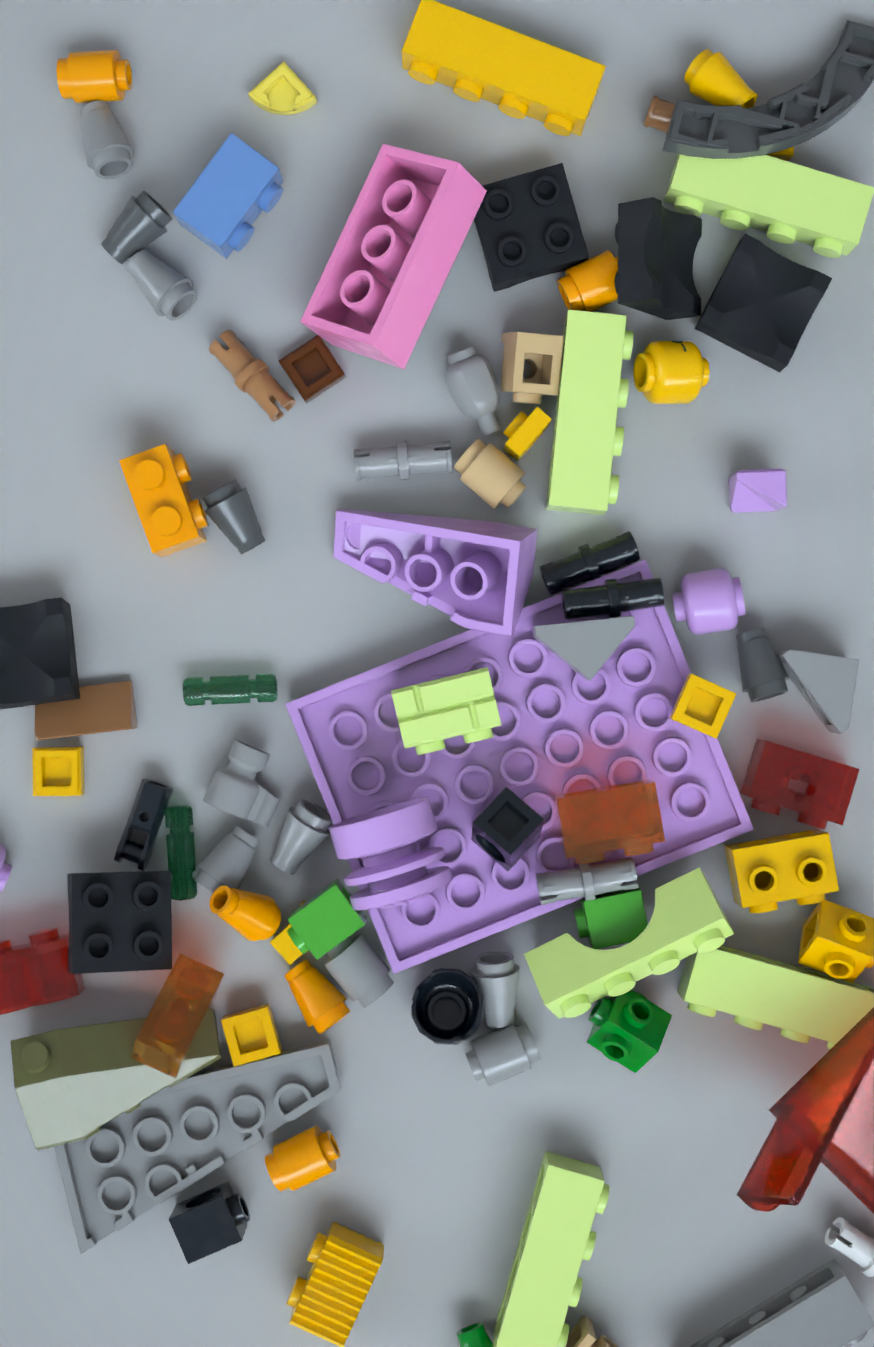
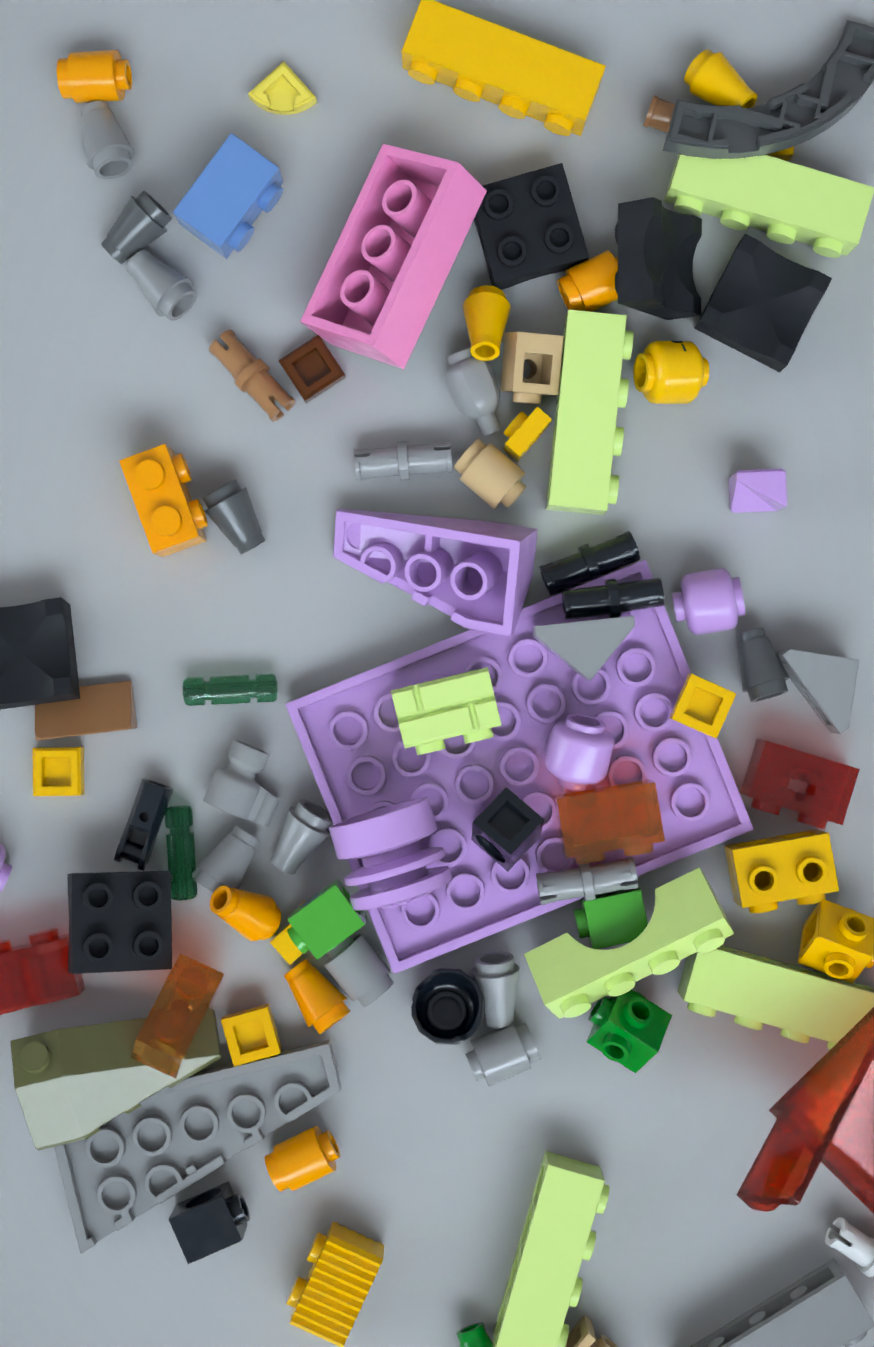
none -> yellow cone [463,285,511,361]
none -> lavender head [545,714,614,791]

